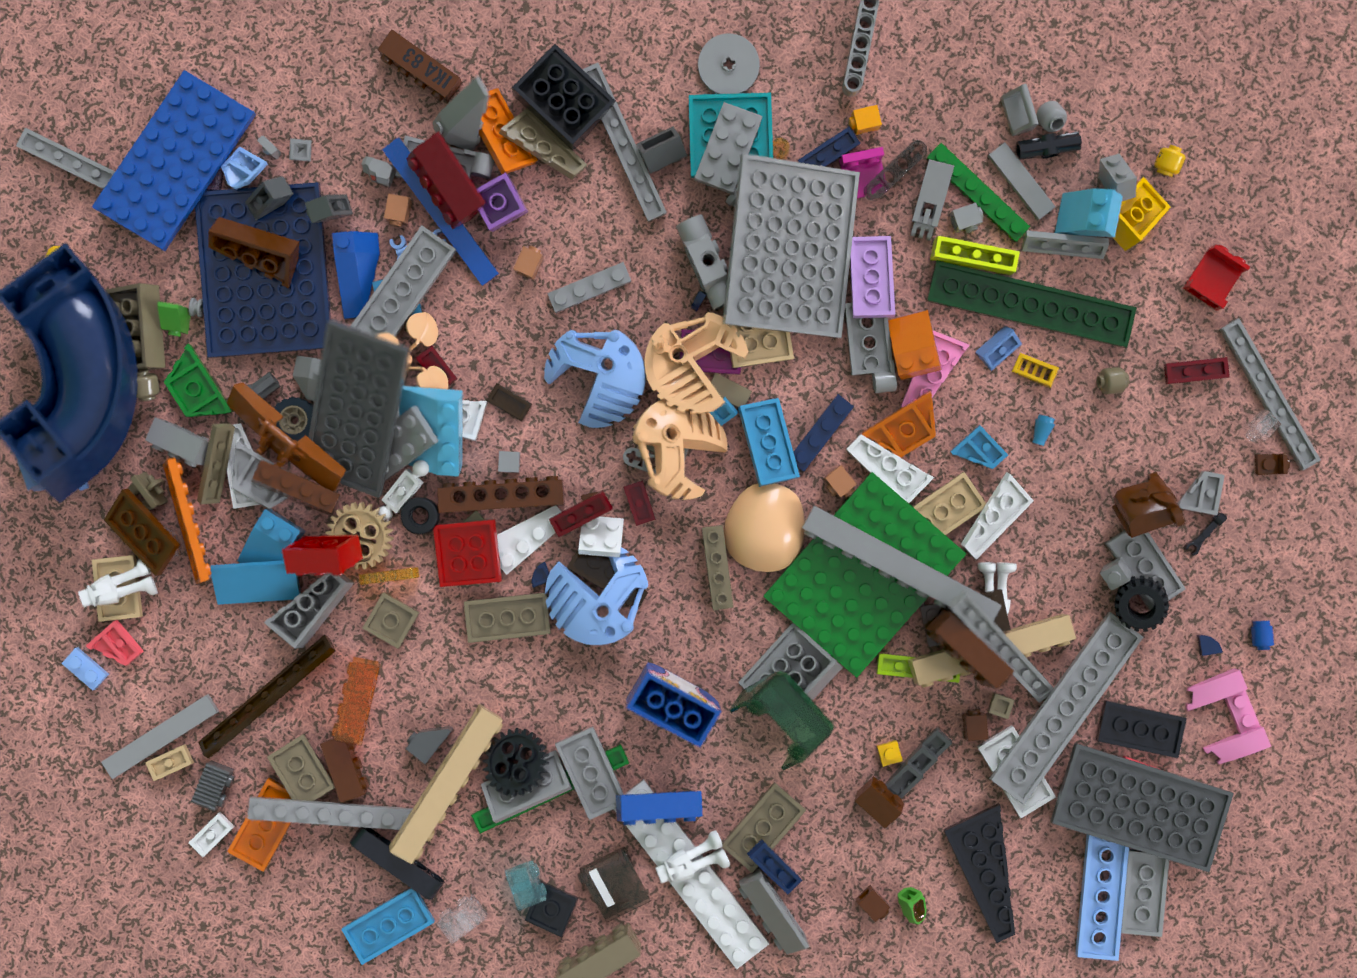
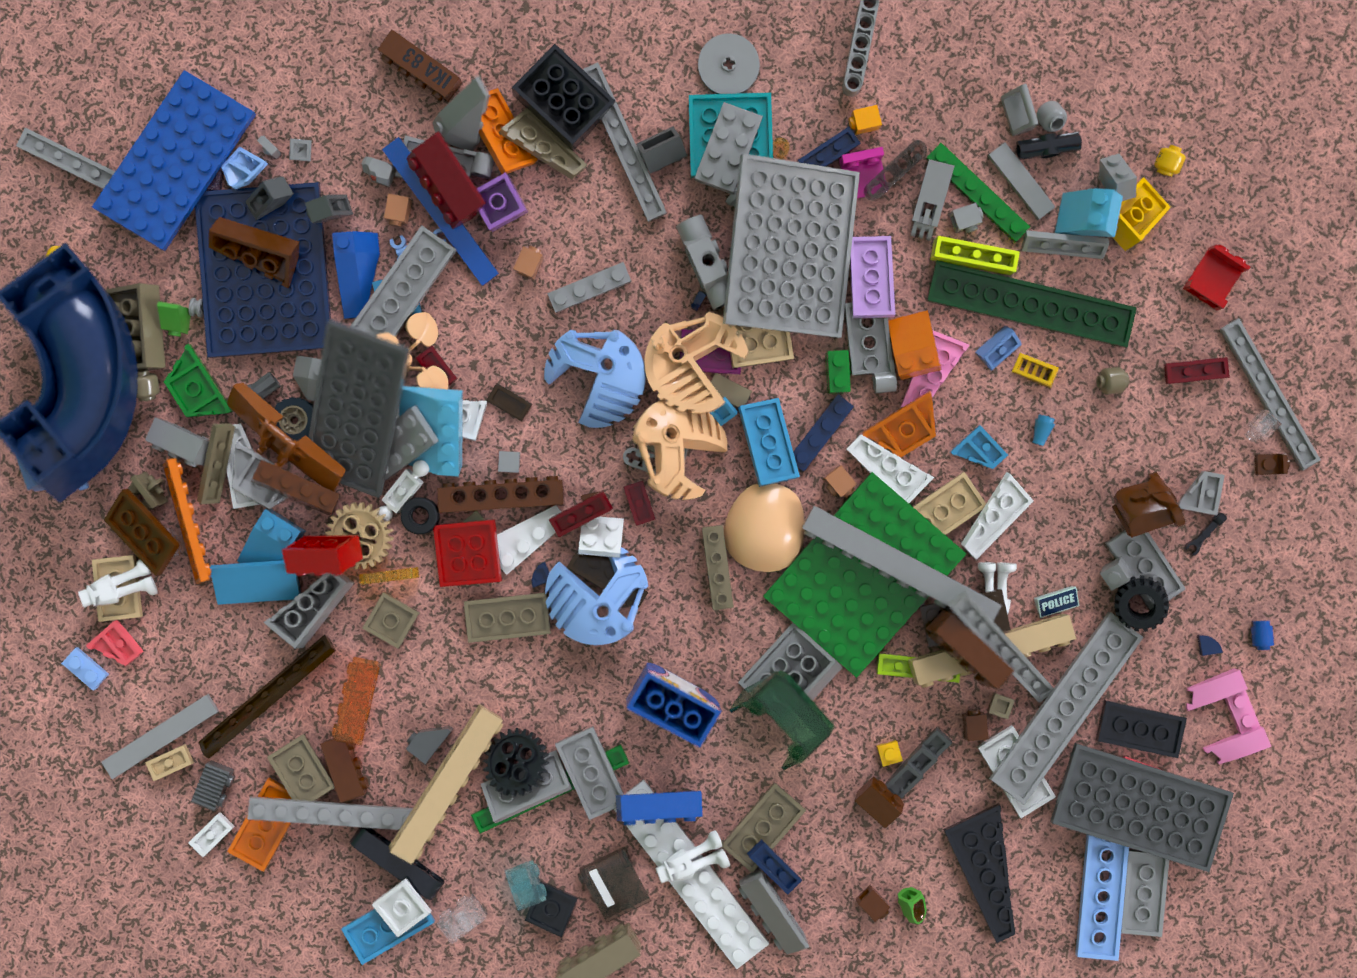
none -> white plate [372,878,432,937]
none -> green brick [825,350,851,394]
none -> slope [1034,586,1079,618]

